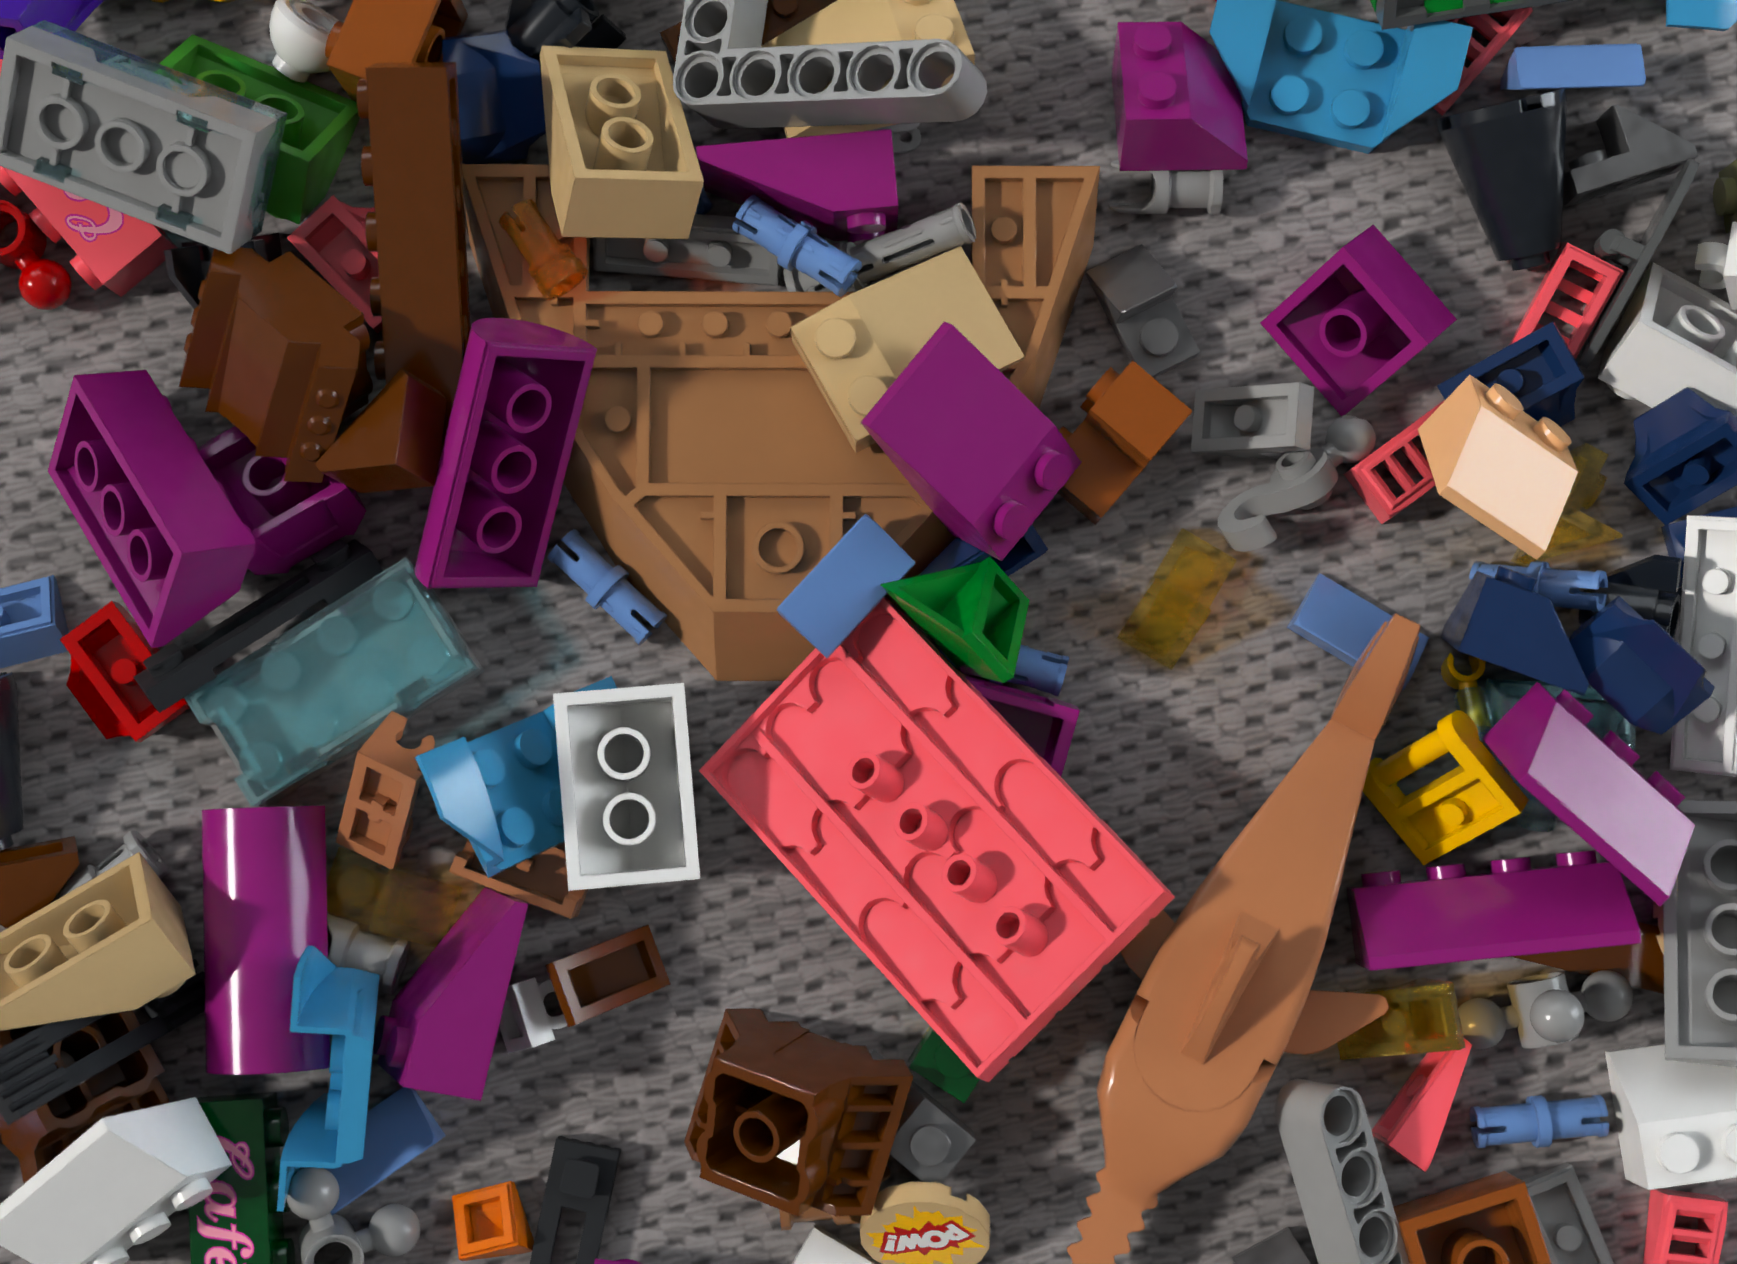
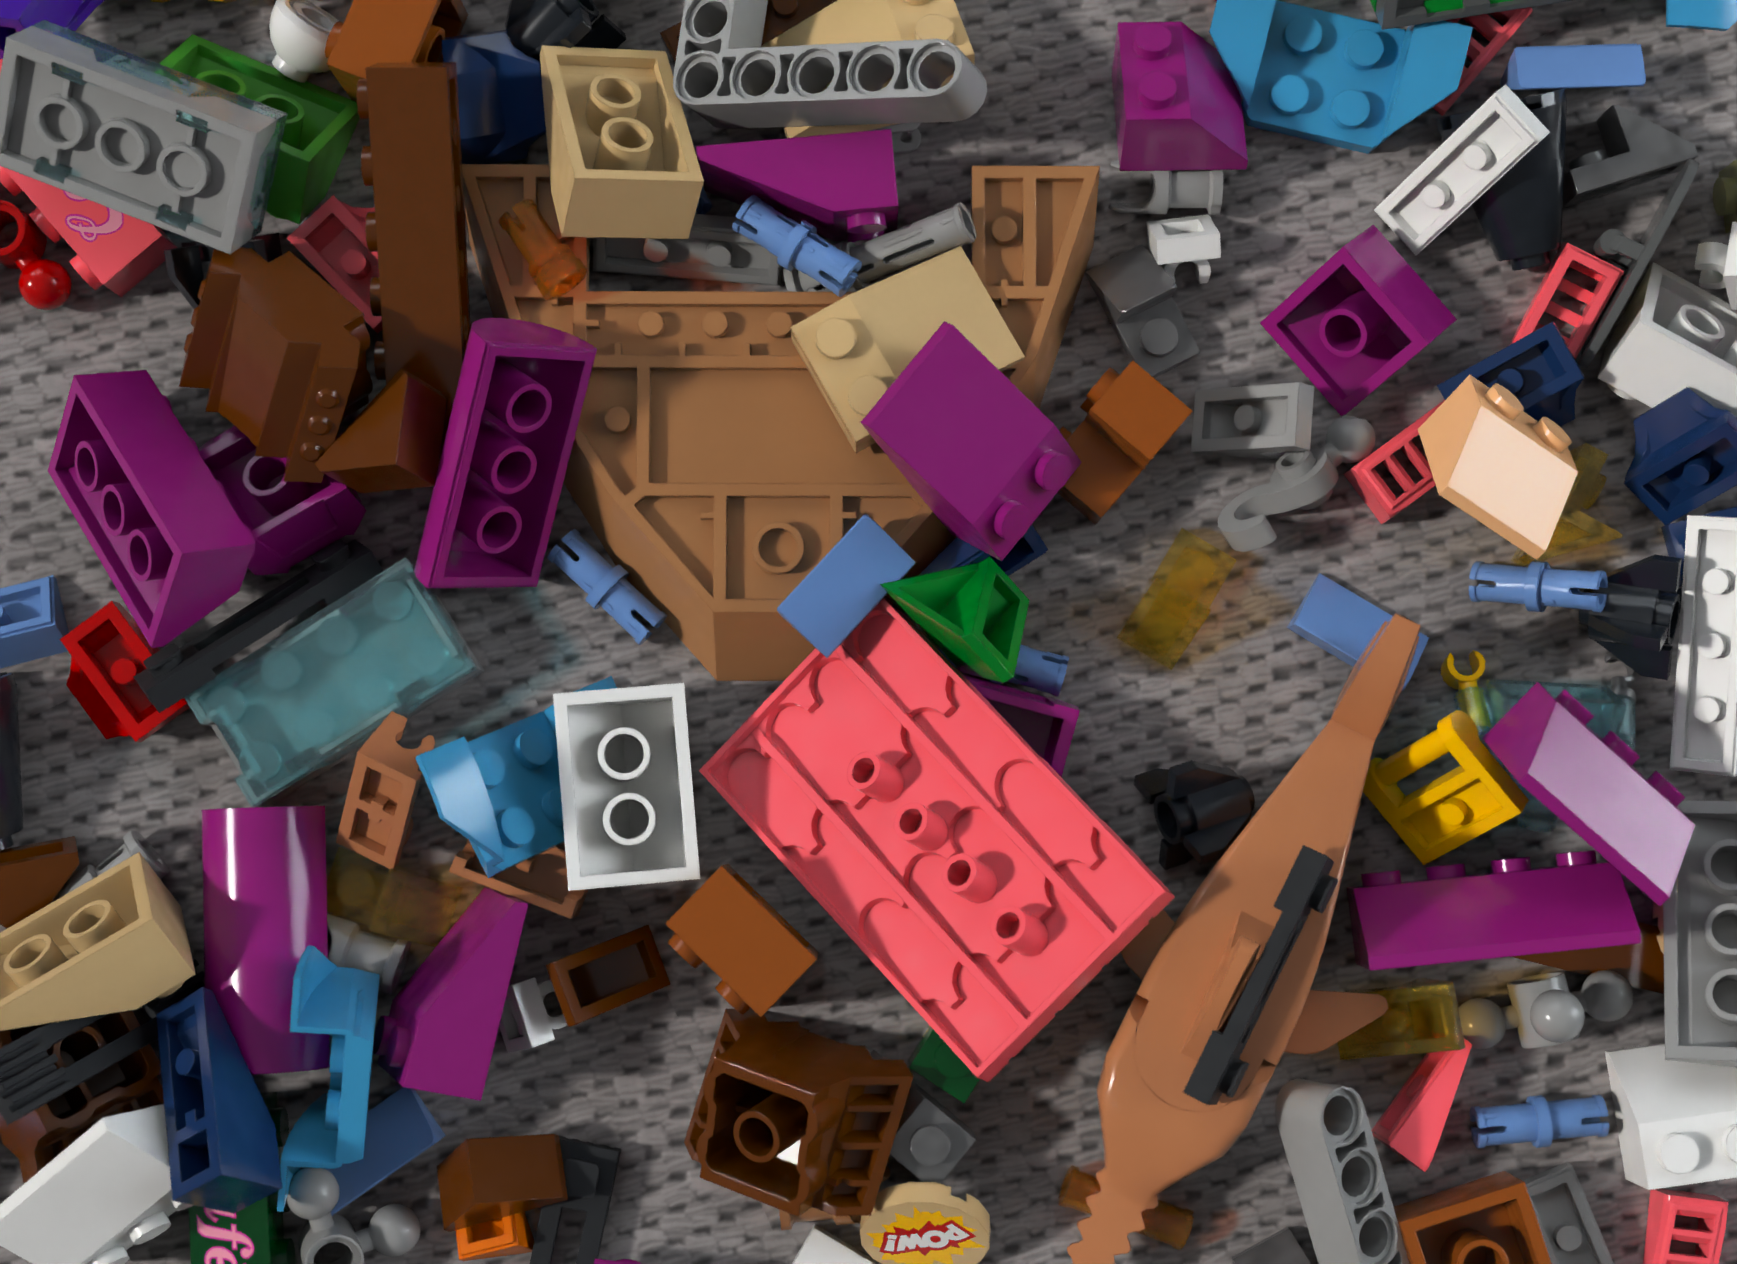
dark blue slope [1441,566,1589,696] -> none
dark blue slope [1569,596,1715,735] -> none
none -> dark blue slope [156,987,282,1213]
none -> reddish brown slope [436,1134,568,1232]
none -> dark orange brick [665,864,819,1017]
none -> clear orange pin [1058,1165,1194,1250]
none -> black brick [1134,760,1255,870]
none -> white tile [1146,214,1221,284]
none -> black container [1183,845,1338,1105]
none -> white tile [1374,84,1550,256]

